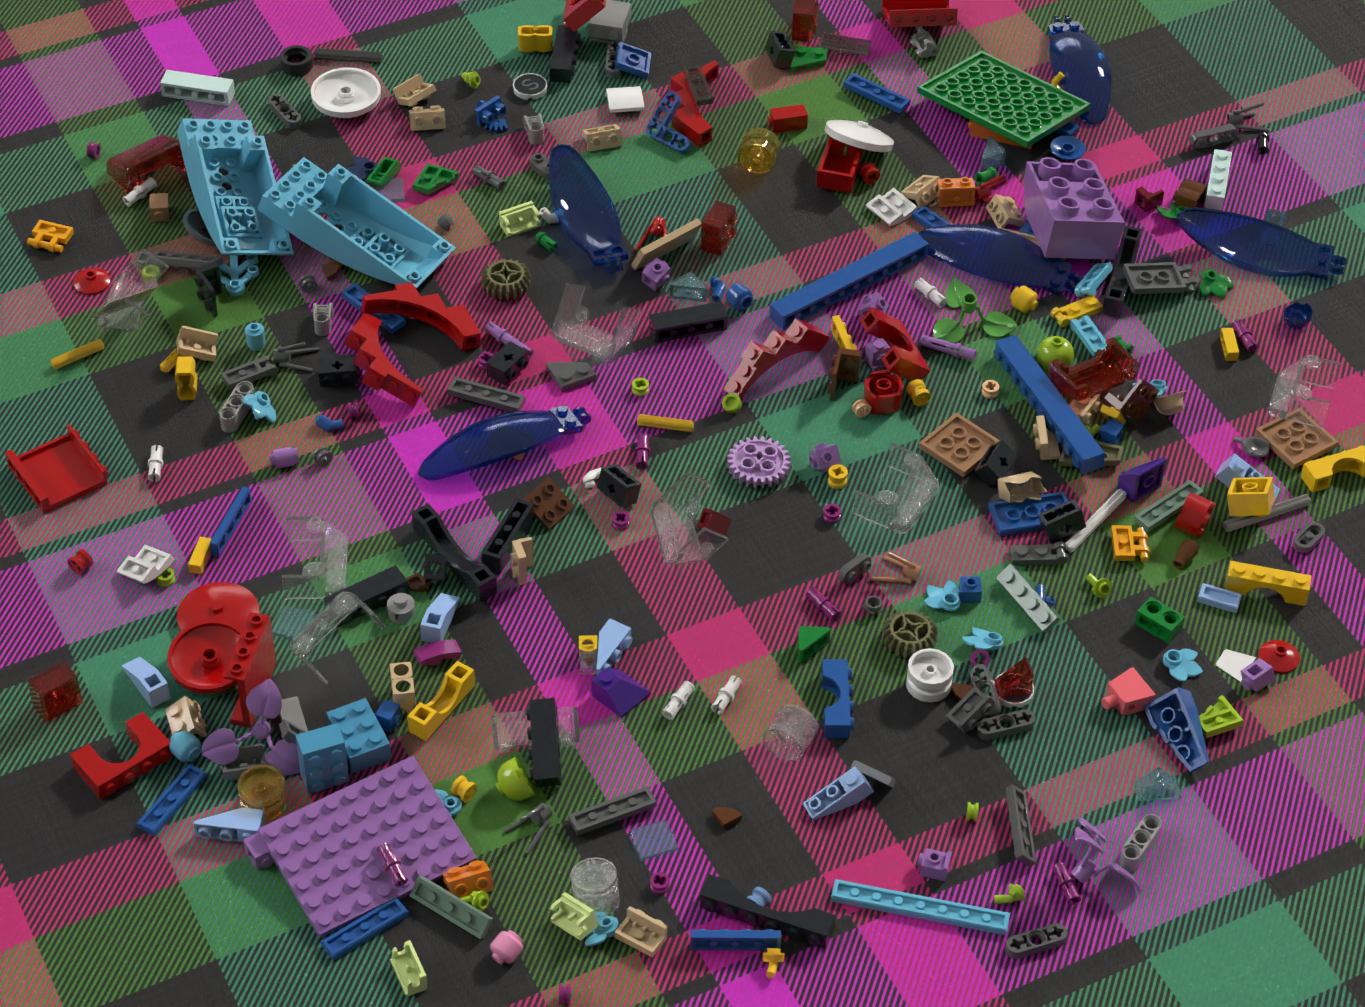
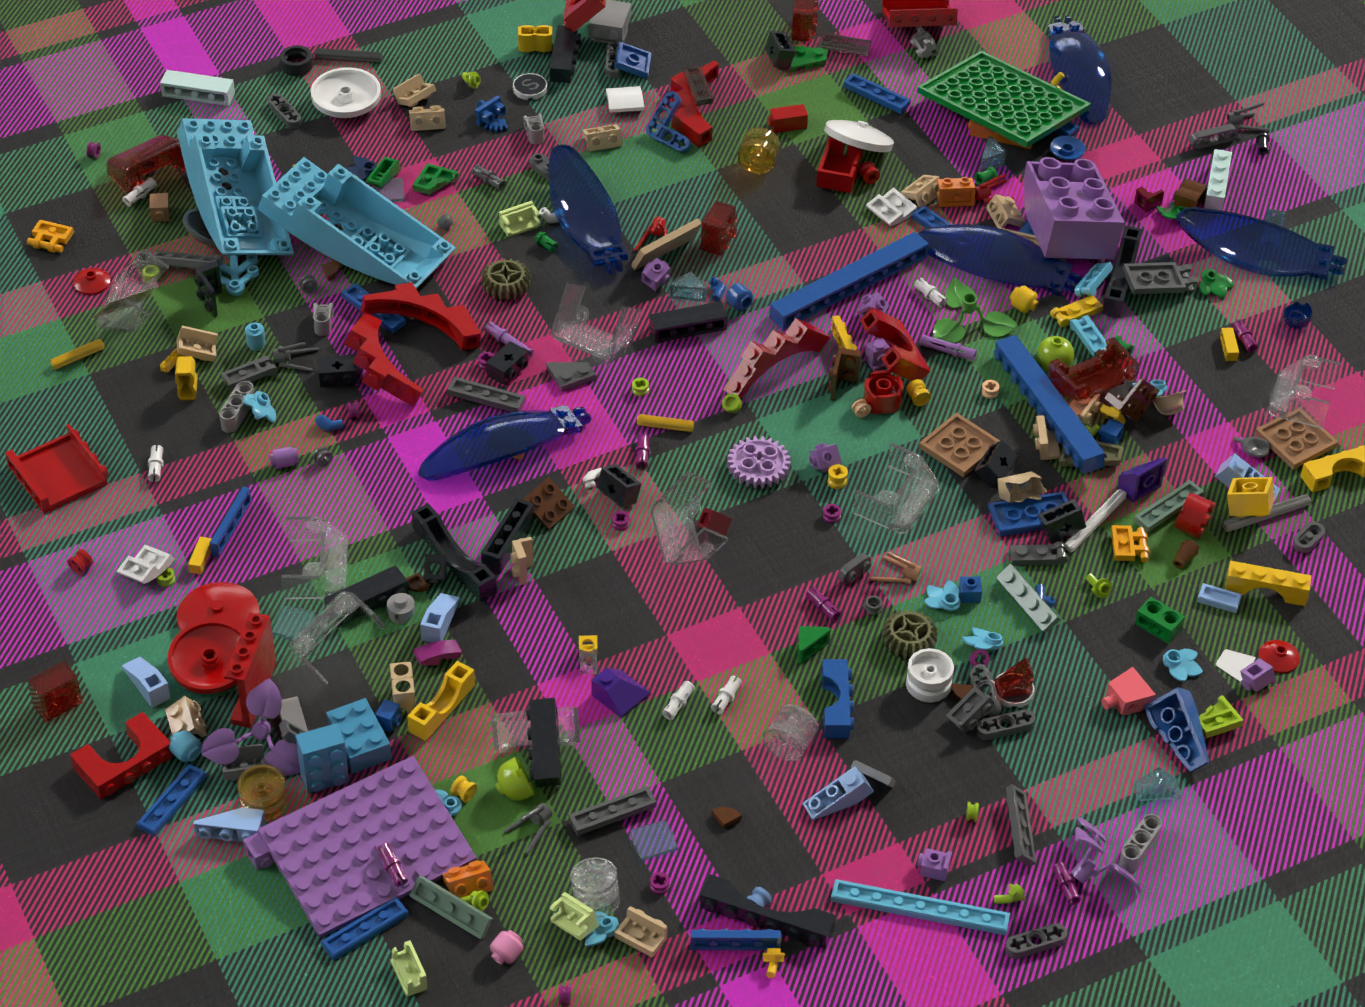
light blue slope [597,619,633,675] -> none

